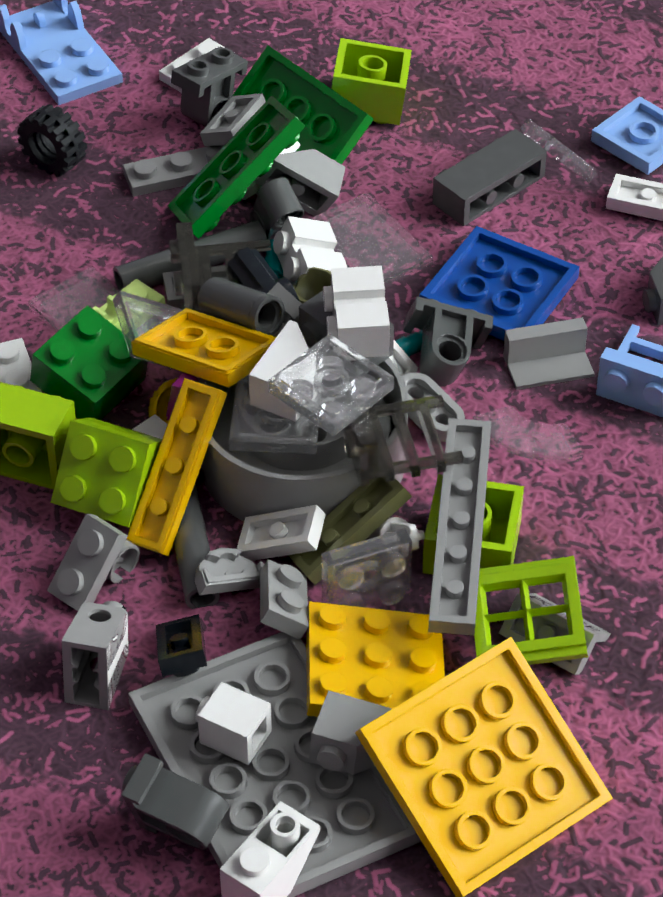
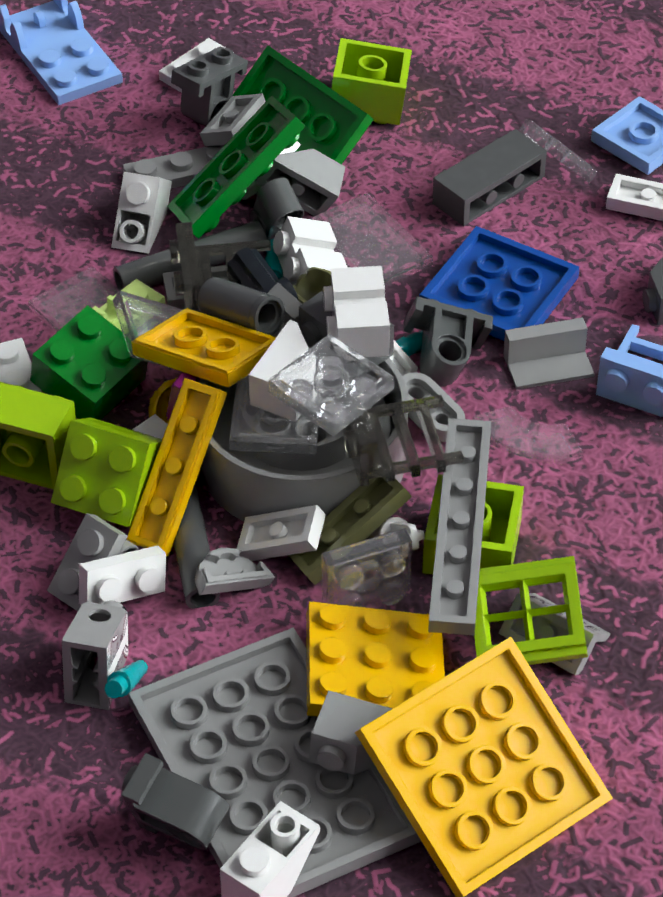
black tyre [17,104,87,177] -> none
black plate [156,614,207,677] -> none
white brick [195,682,272,765] -> none
light grey plate [260,559,309,640] -> none
none -> white plate [79,545,166,605]
none -> teal animal [104,660,148,698]
none -> white slope [111,172,172,254]

